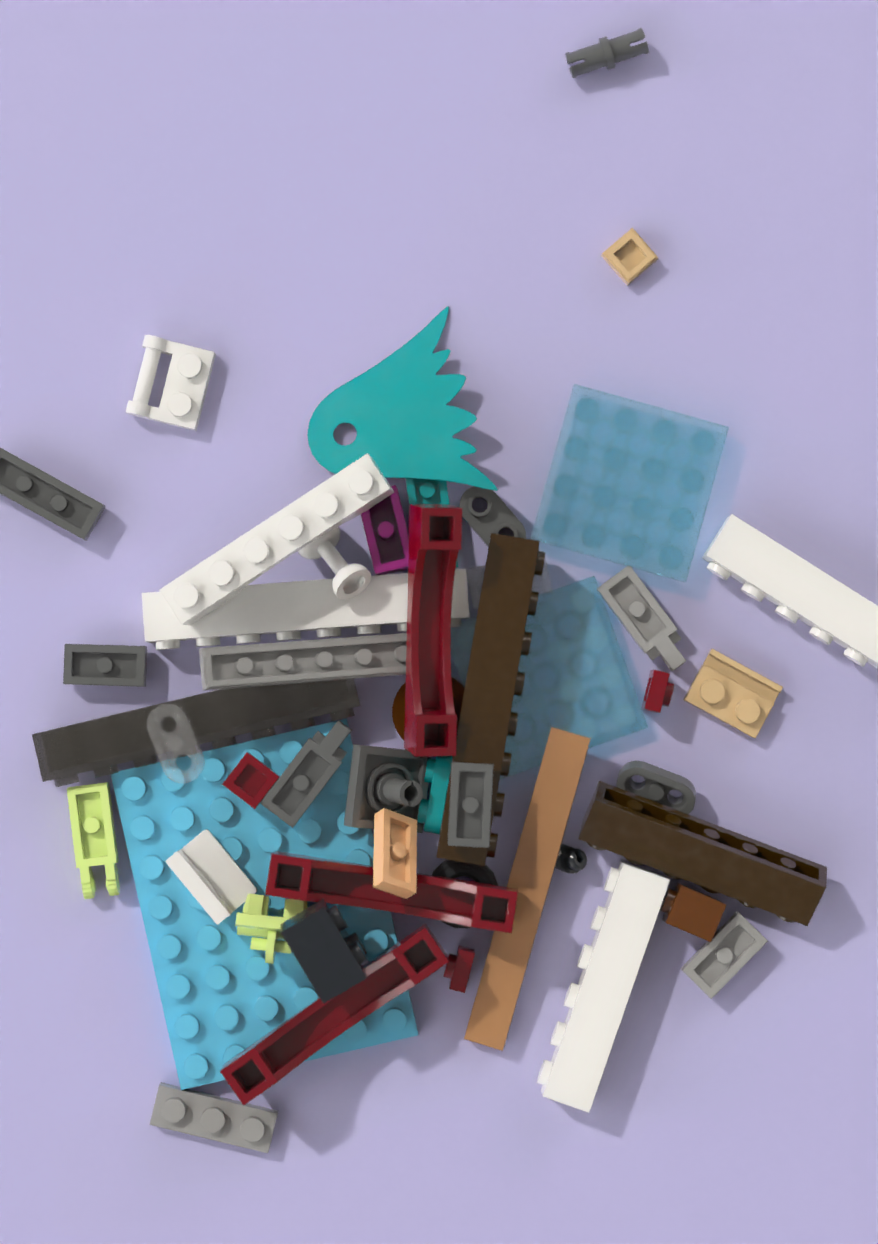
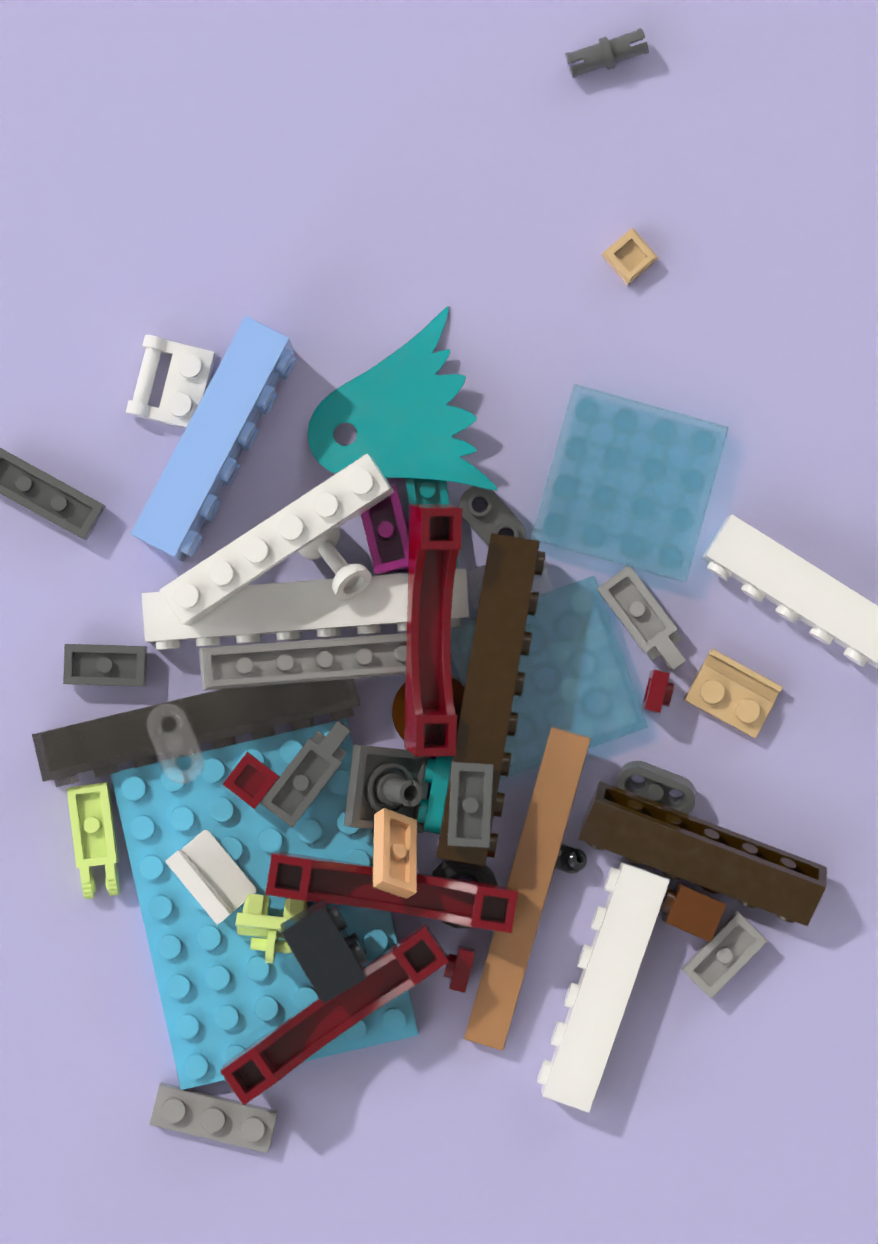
none -> light blue brick [131,315,296,562]

